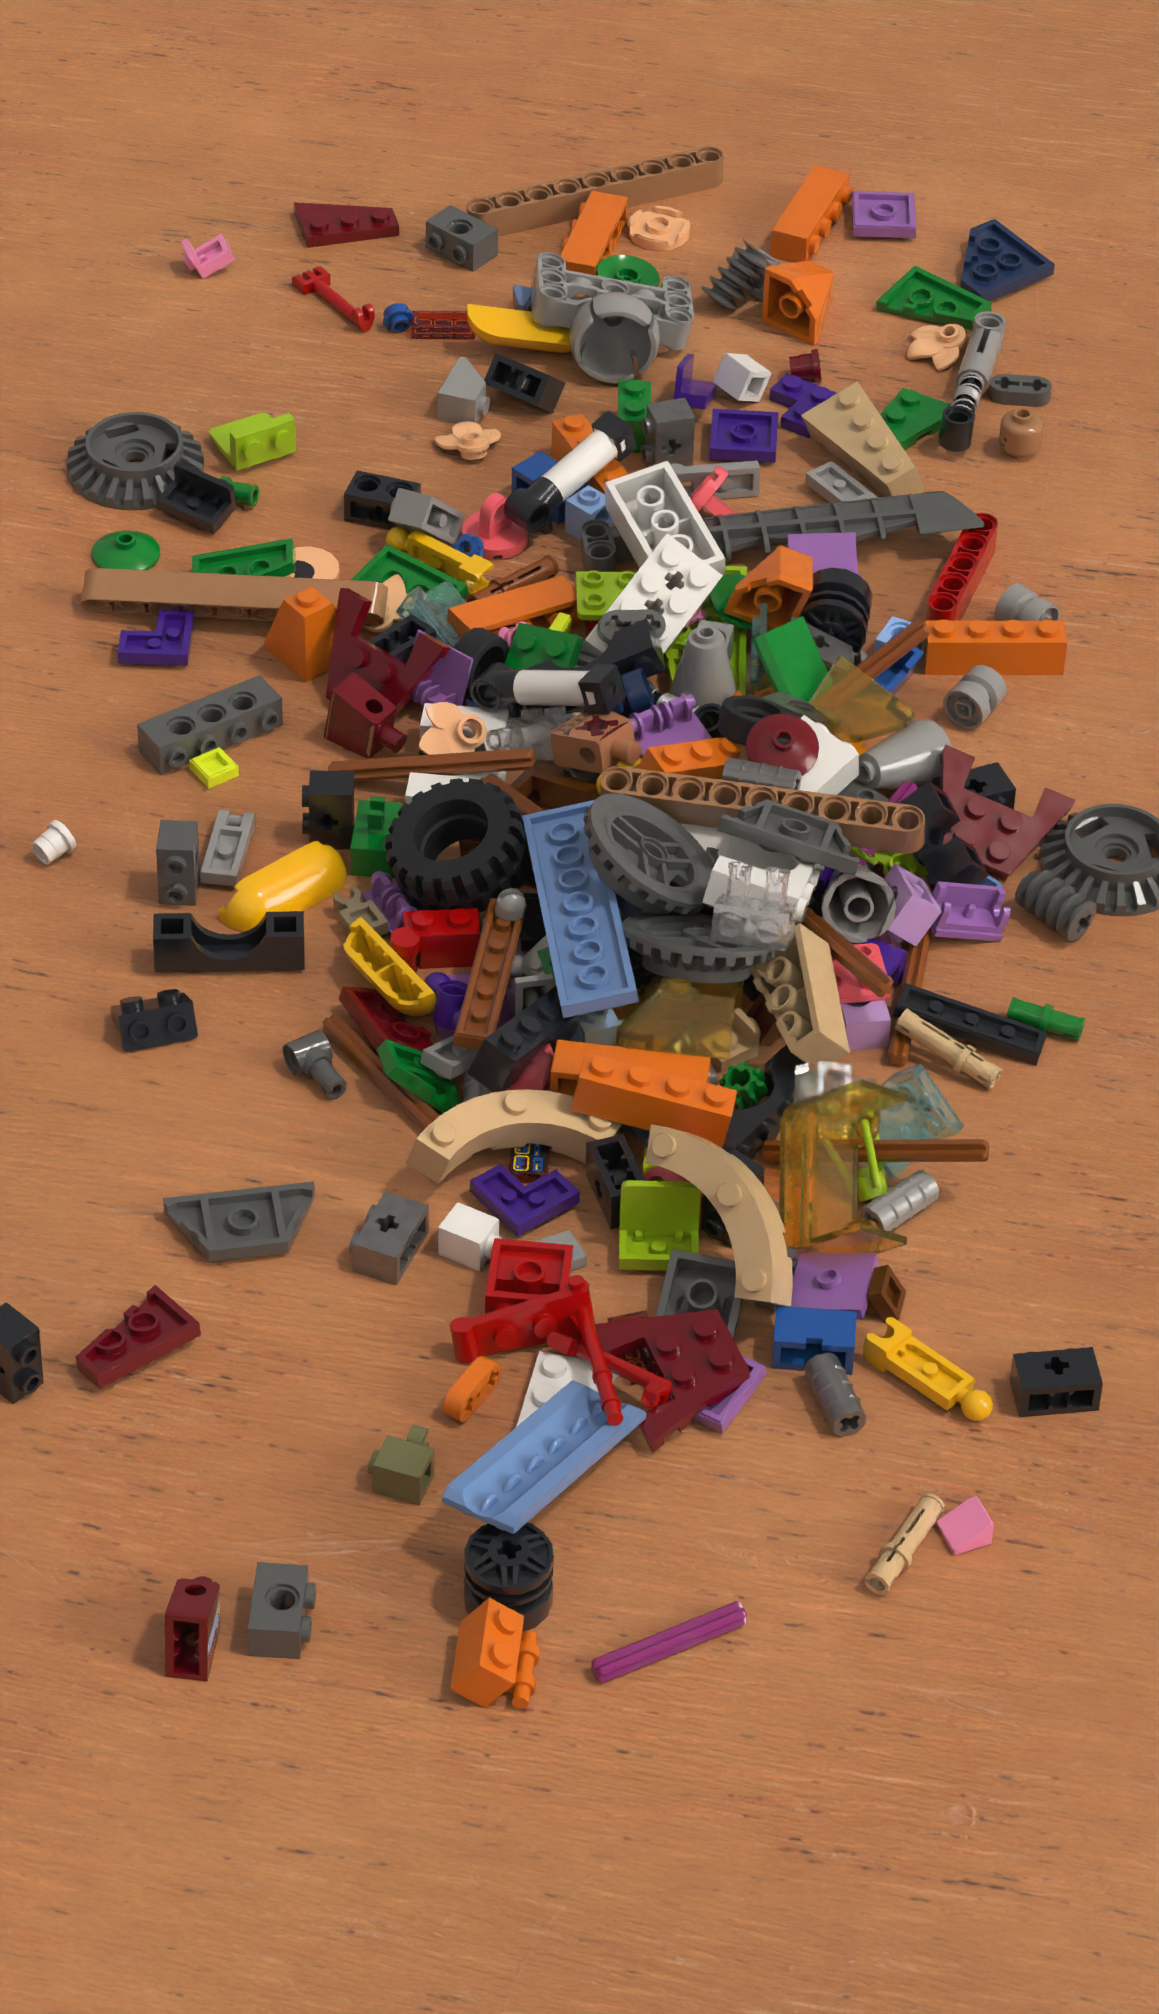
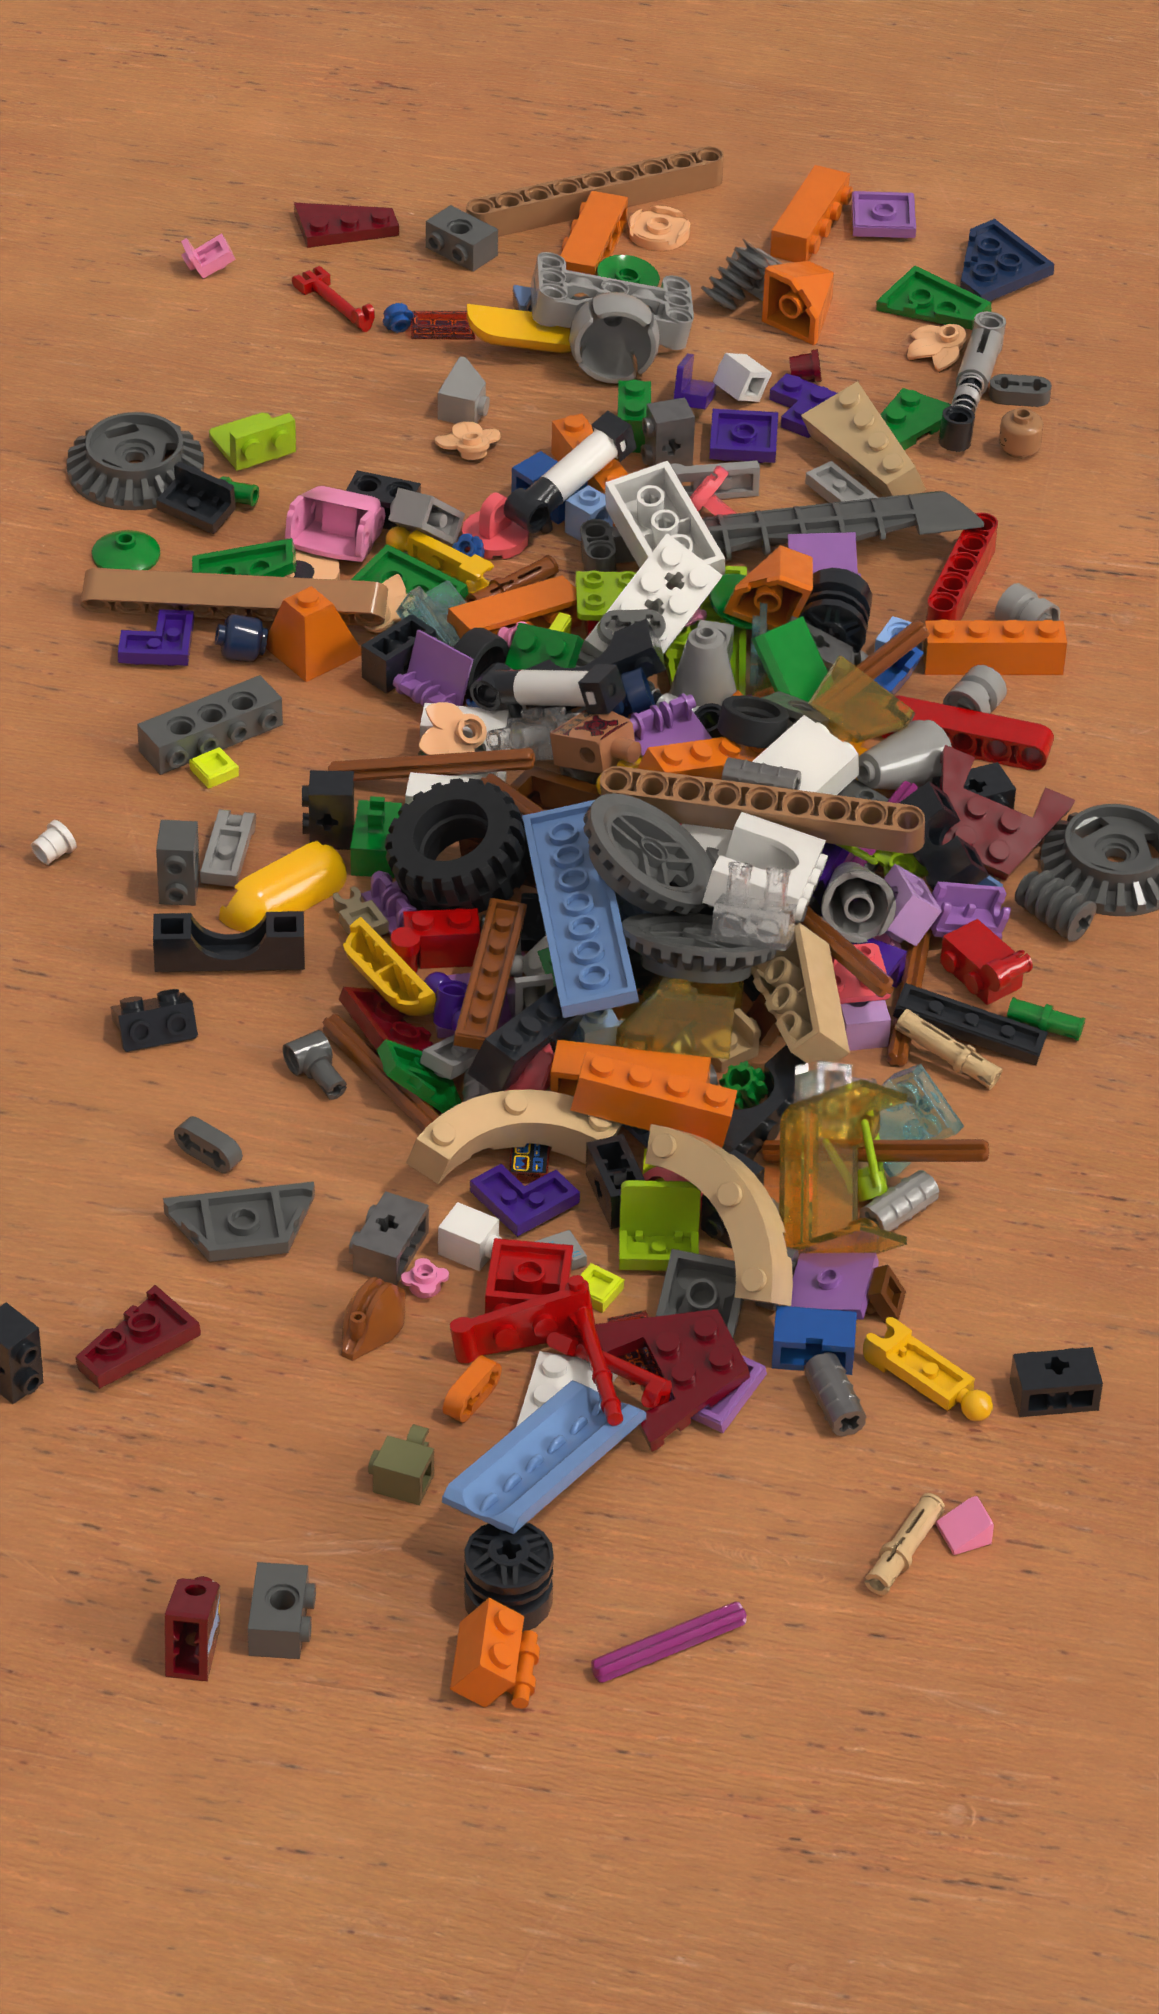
dark red torso [323,672,407,758] -> none
dark red wing [326,588,451,717] -> none
black brick [484,353,565,413] -> none
light grey hinge [495,888,526,921] -> none
dark grey wing [717,799,860,876] -> none
dark red dish [746,714,819,777] -> none
none -> dark grey beam [174,1116,243,1173]
none -> dark blue head [215,614,268,662]
none -> bright pink piece [285,486,385,562]
none -> dark orange hat [341,1277,406,1361]
none -> bright pink plate [401,1258,449,1298]
none -> neon yellow tile [580,1263,625,1313]
none -> red beam [877,696,1054,770]
none -> red hinge [940,919,1033,1005]

